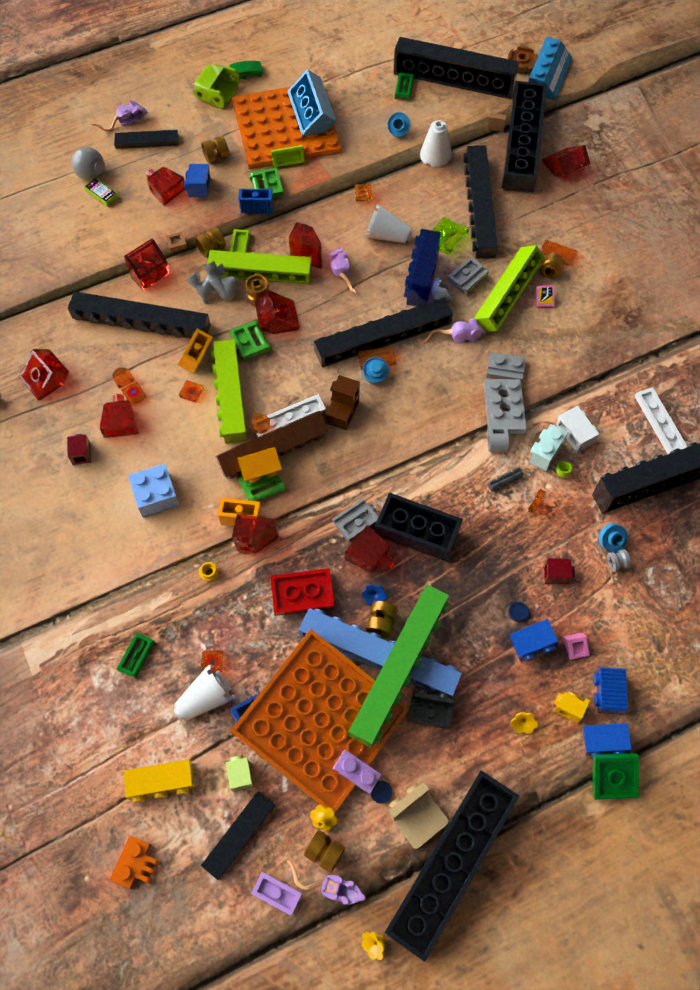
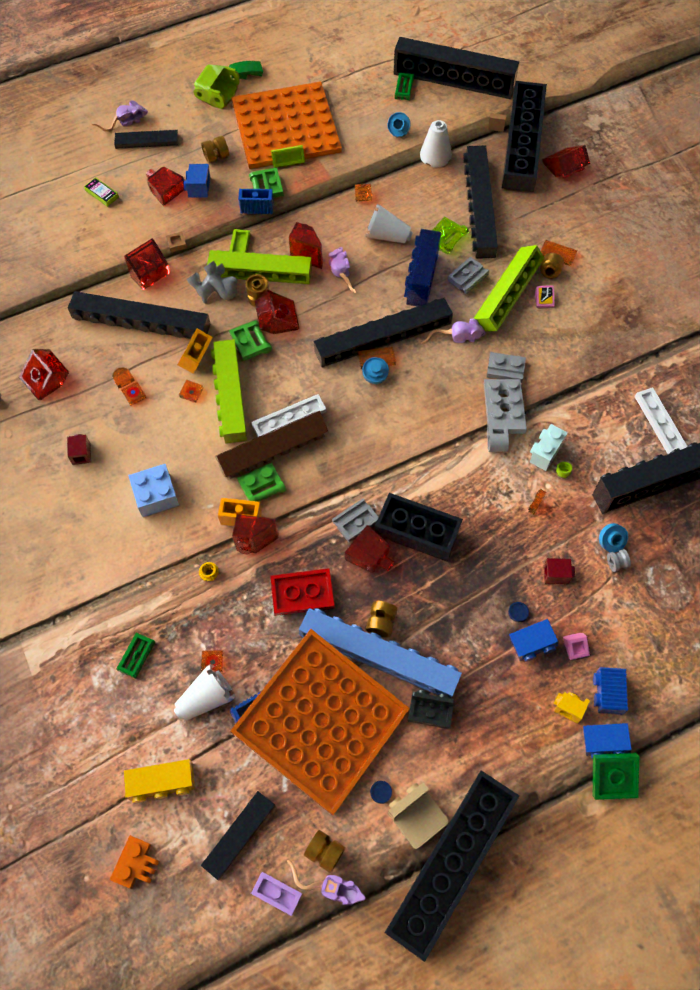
light grey brick [71,147,105,181] -> none
clear red torso [100,394,139,438] -> none
pearl gold wheel [194,227,226,257] -> none
yellowish green brick [226,756,254,792] -> none
light orange brick [237,447,282,483] -> none
clear orange tile [249,412,270,434] -> none
dark azure slope [287,69,336,136] -> none
yellow plant [310,805,337,831] -> none
reddish brown brick [324,375,360,430] -> none
lavender plate [332,750,382,794] -> none
bright green brick [348,584,450,748] -> none
yellow plant [361,932,385,960] -> none
blue plant [362,584,387,605] -> none
light grey hair [431,277,454,302] -> none
dark grey axle [488,467,524,491] -> none
dark orange plate [508,46,538,74] -> none
yellow plant [511,712,538,734] -> none
dark azure slope [528,37,572,100] -> none
white brick [556,406,599,452] -> none

